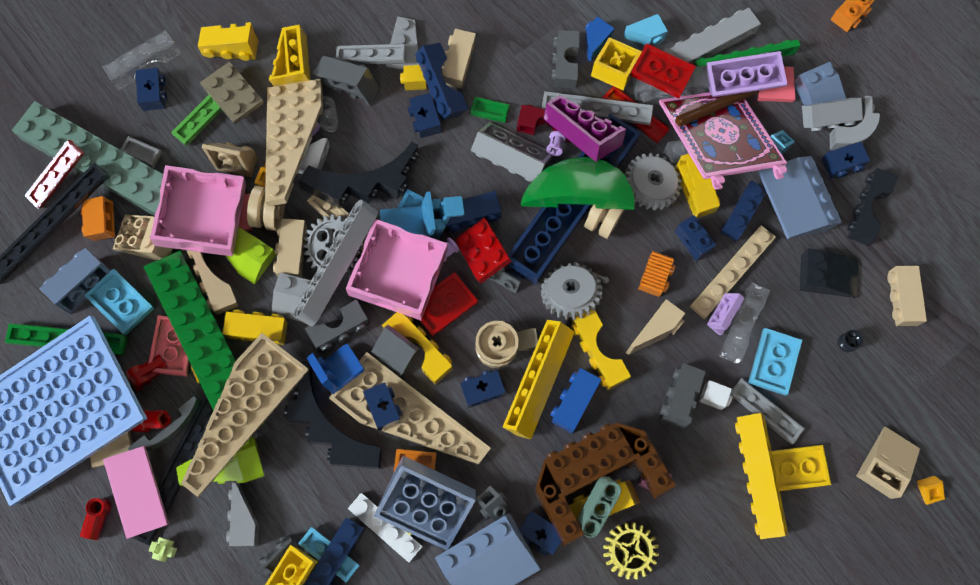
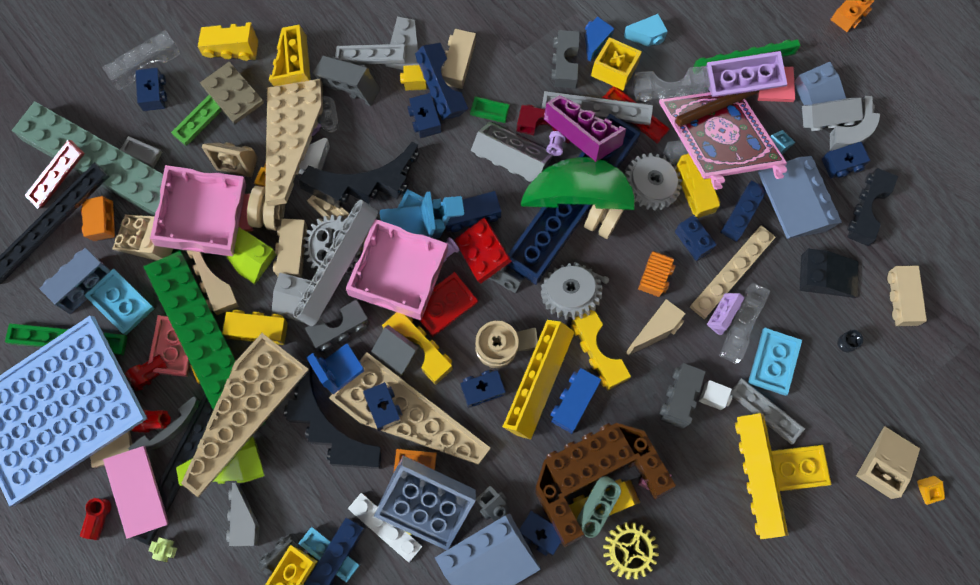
red plate [630,43,696,99] -> none
light grey brick [662,8,761,65] -> none

